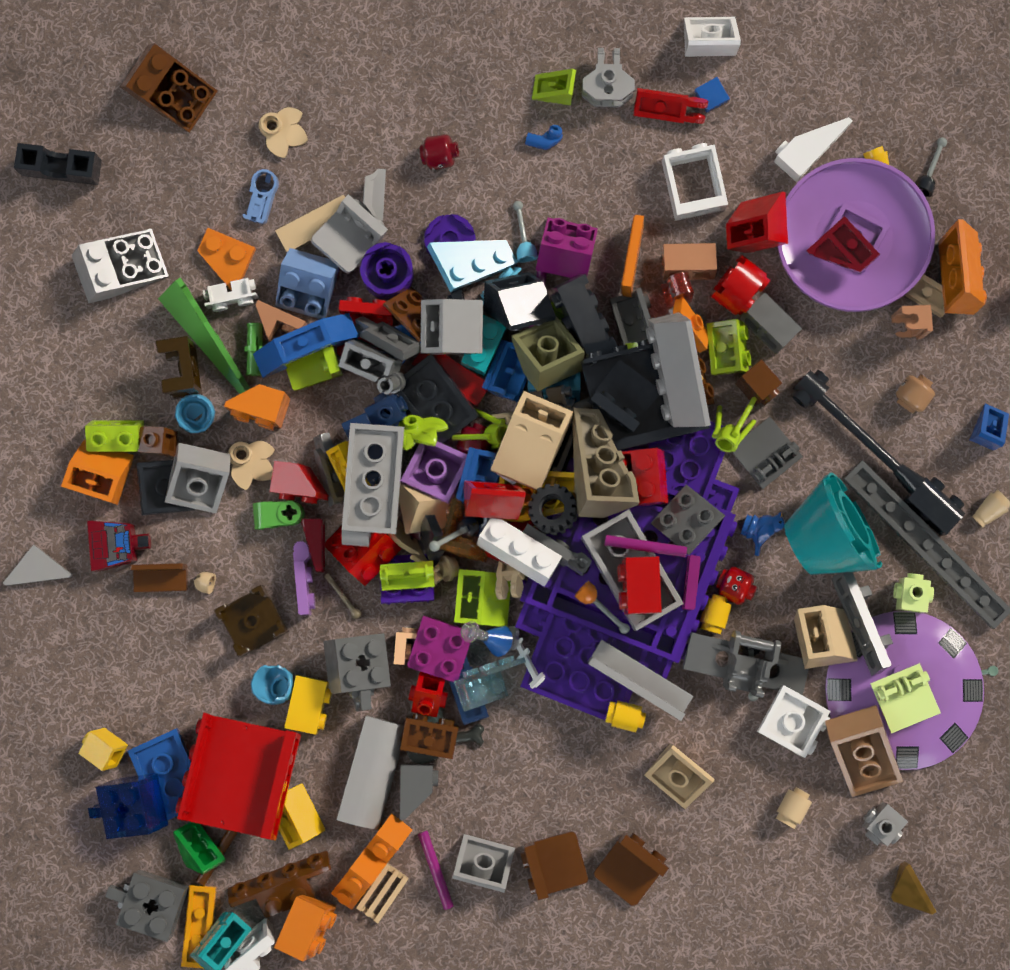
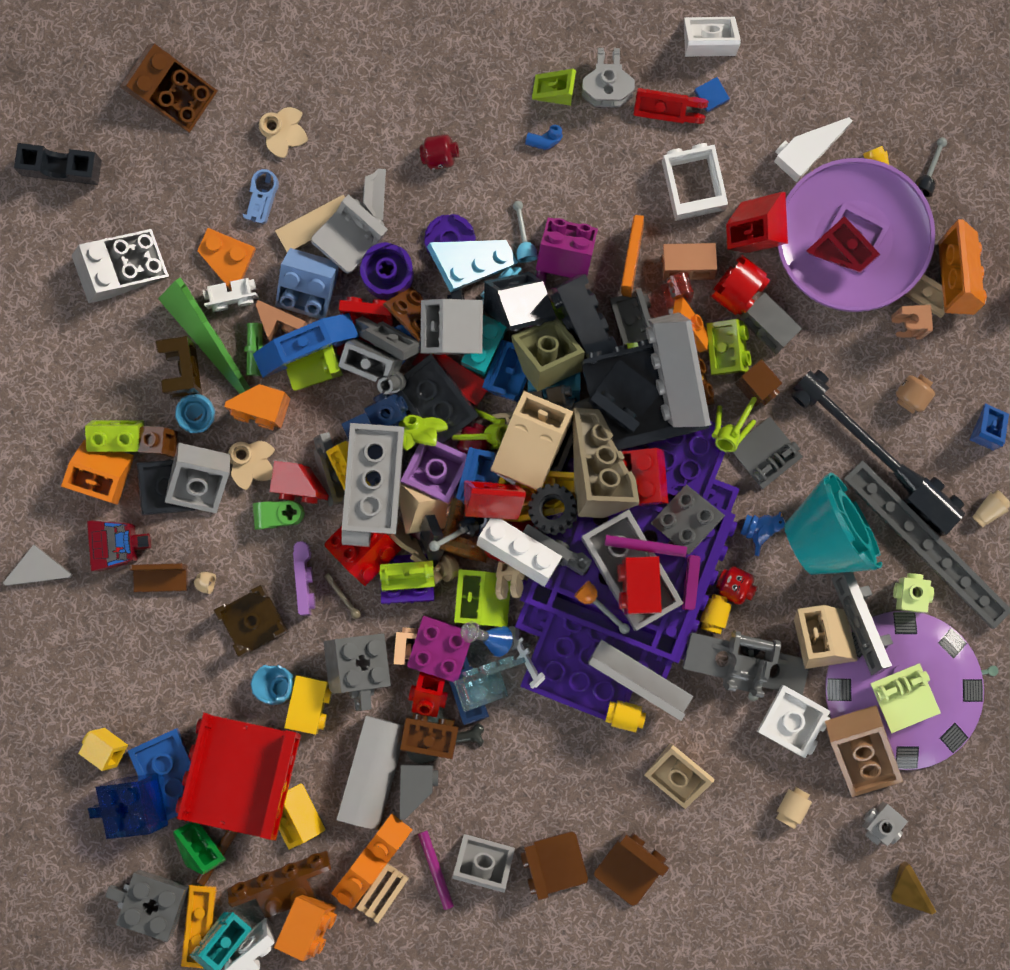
dark red slope [301,519,325,573] -> none

